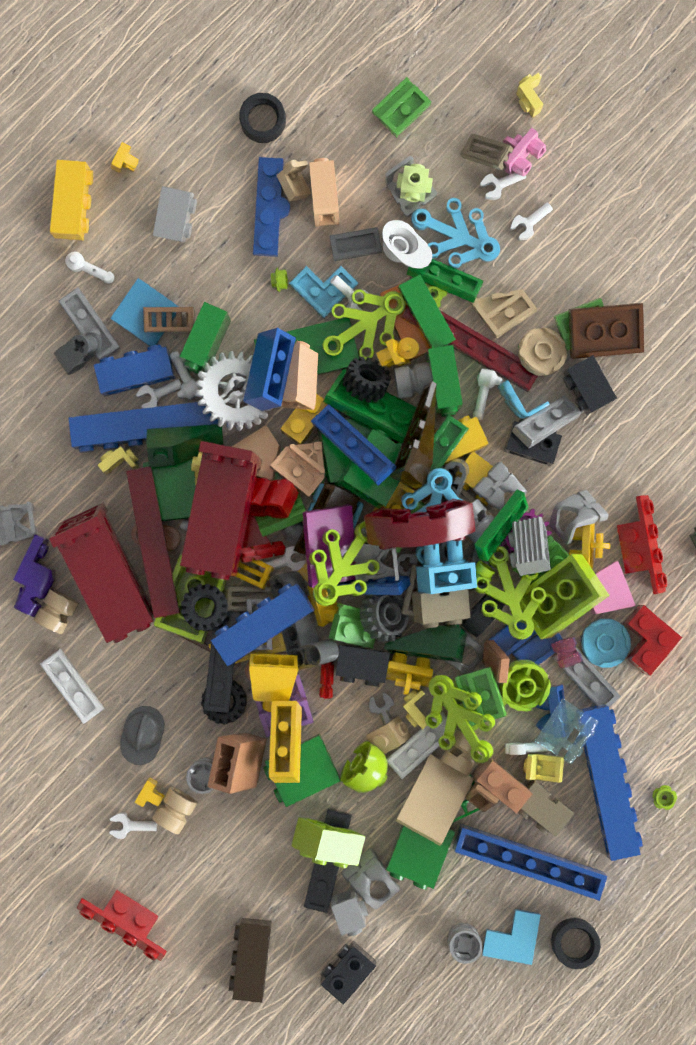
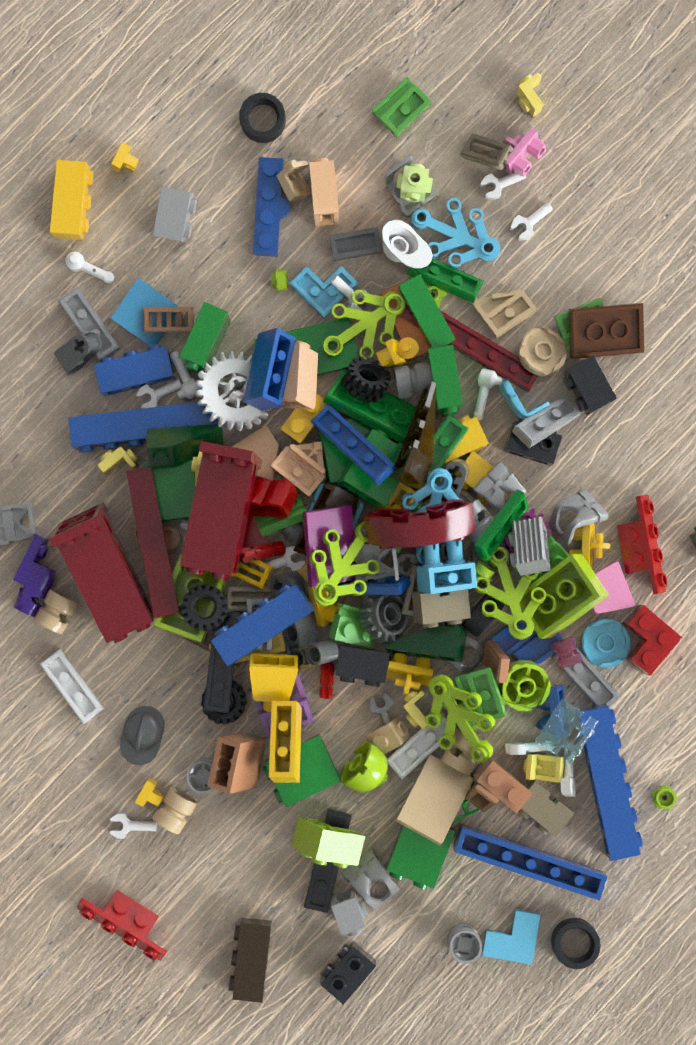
none -> white bar [561,749,576,797]

